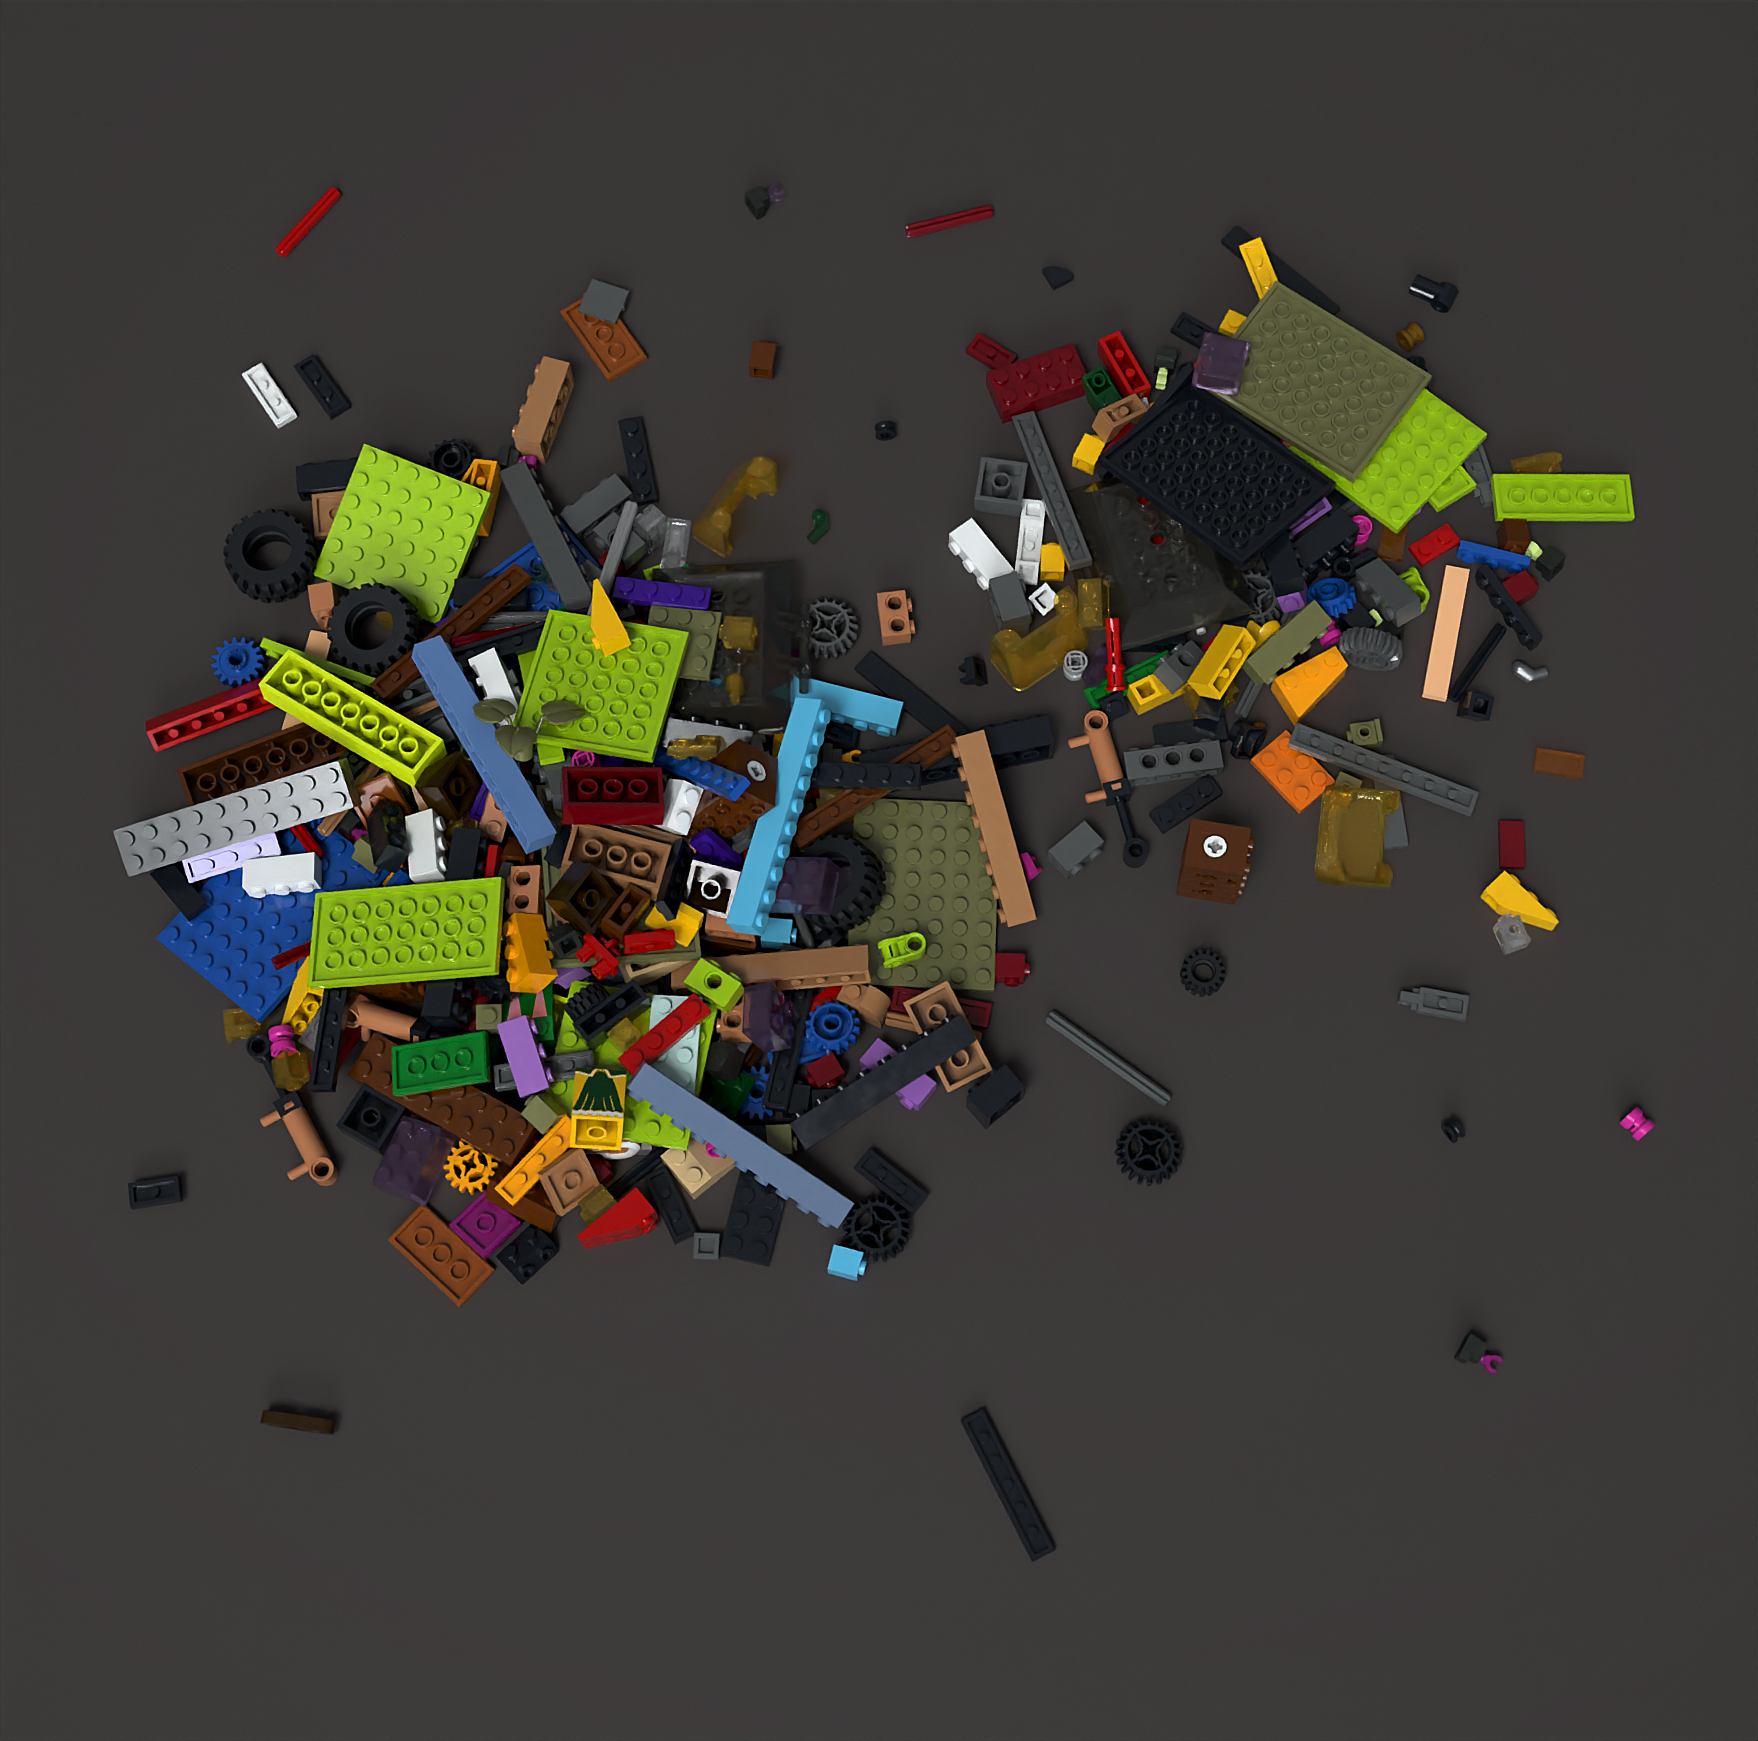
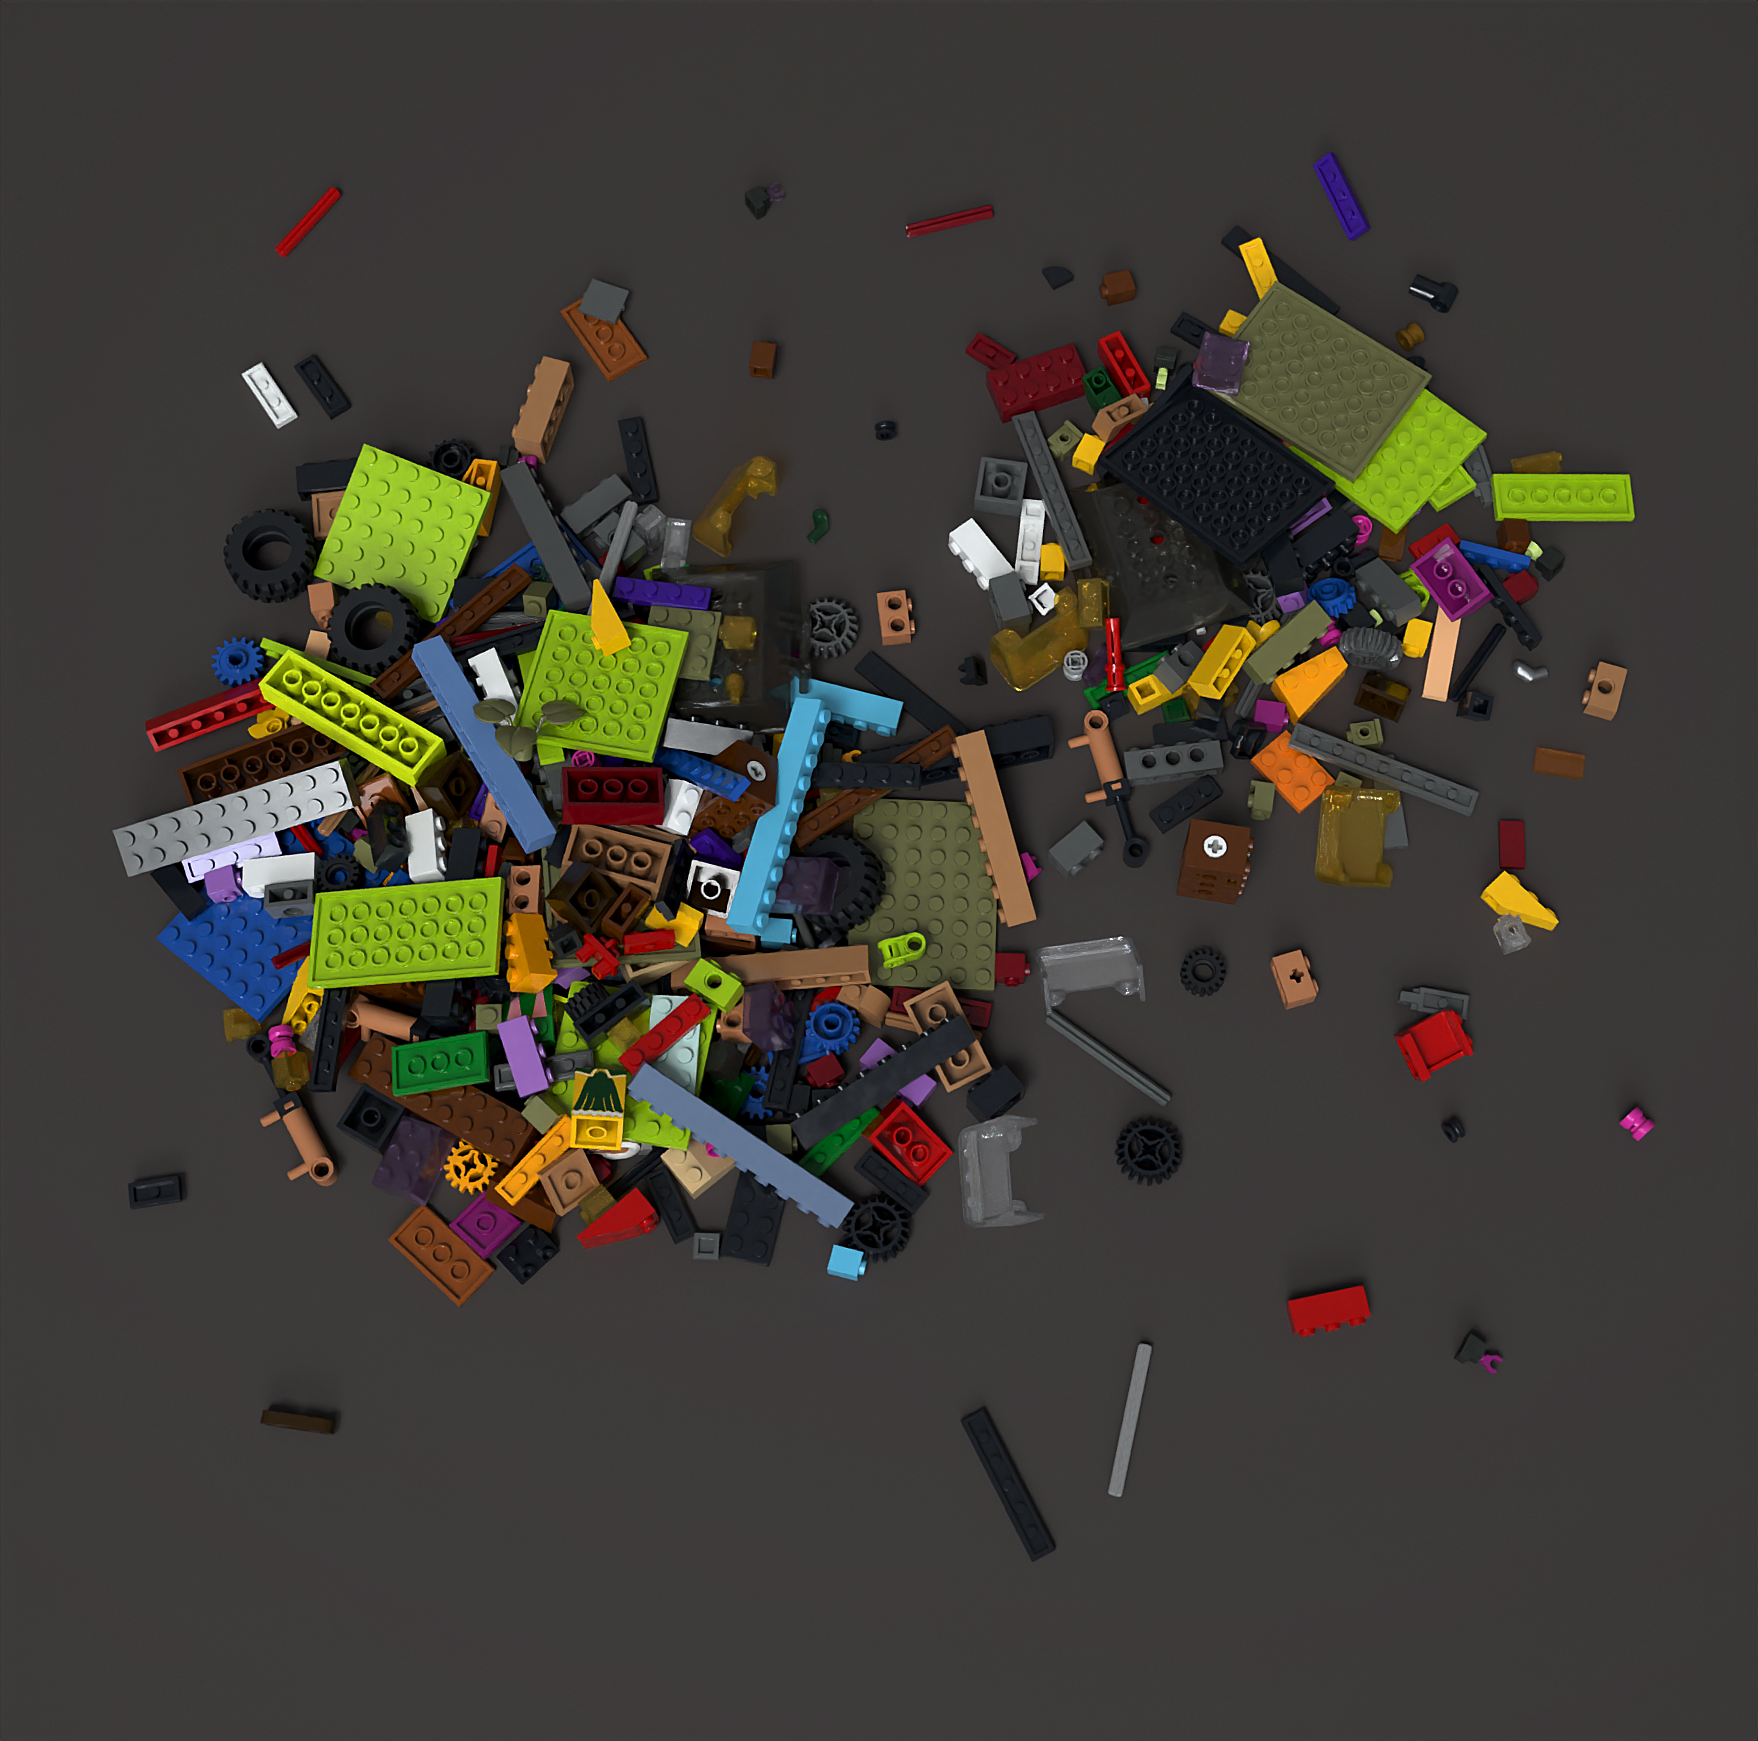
clear yellow plate [667,735,721,761] -> none
none -> medium lavender brick [203,865,243,903]
none -> yellow plate [248,707,291,739]
none -> dark grey brick [264,880,322,919]
none -> black tyre [316,853,364,892]
none -> olive brick [523,581,557,618]
none -> green tile [797,1107,880,1178]
none -> red slope [860,1098,953,1188]
none -> clear windscreen [958,1115,1045,1228]
none -> clear windscreen [1035,937,1146,1015]
none -> olive brick [1047,420,1084,462]
none -> reddish brown brick [1099,269,1135,306]
none -> light grey axle [1108,1344,1152,1497]
none -> dark green tile [1161,698,1190,724]
none -> olive brick [1247,780,1276,820]
none -> magenta brick [1253,699,1289,734]
none -> nougat brick [1270,950,1318,1010]
none -> red brick [1285,1285,1371,1337]
none -> dark purple plate [1313,152,1371,241]
none -> dark brown slope [1353,671,1412,723]
none -> red panel [1393,1008,1474,1082]
none -> yellow brick [1402,618,1433,658]
none -> magenta slope [1410,537,1495,622]
none -> medium nougat brick [1581,661,1628,721]

